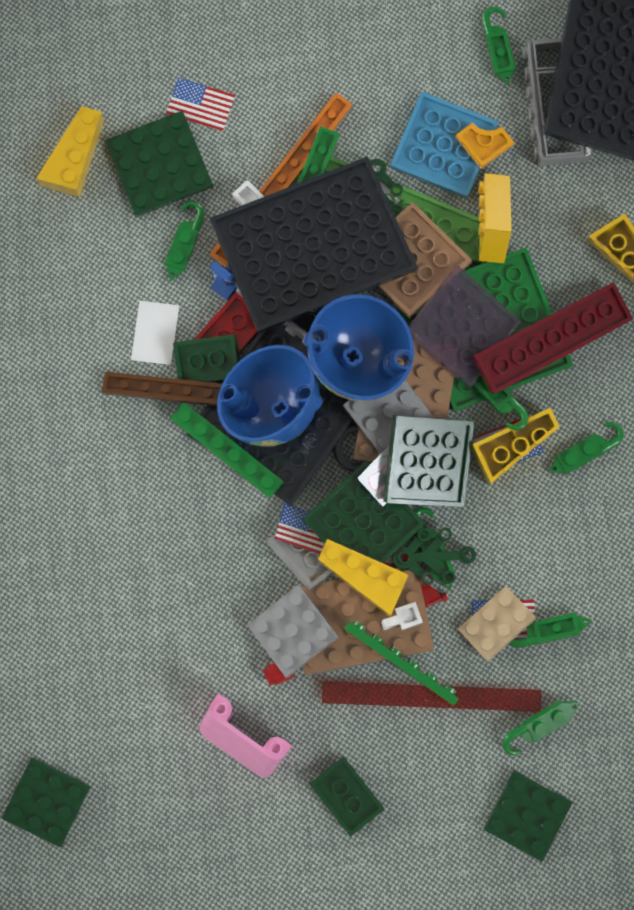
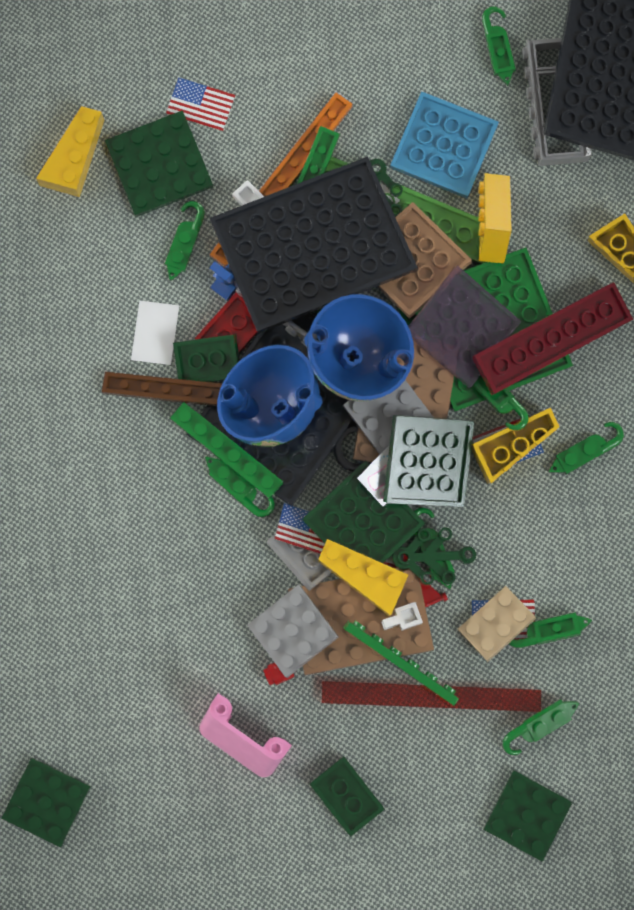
light orange tile [455,123,515,169] -> none
none -> green plate [205,457,275,517]

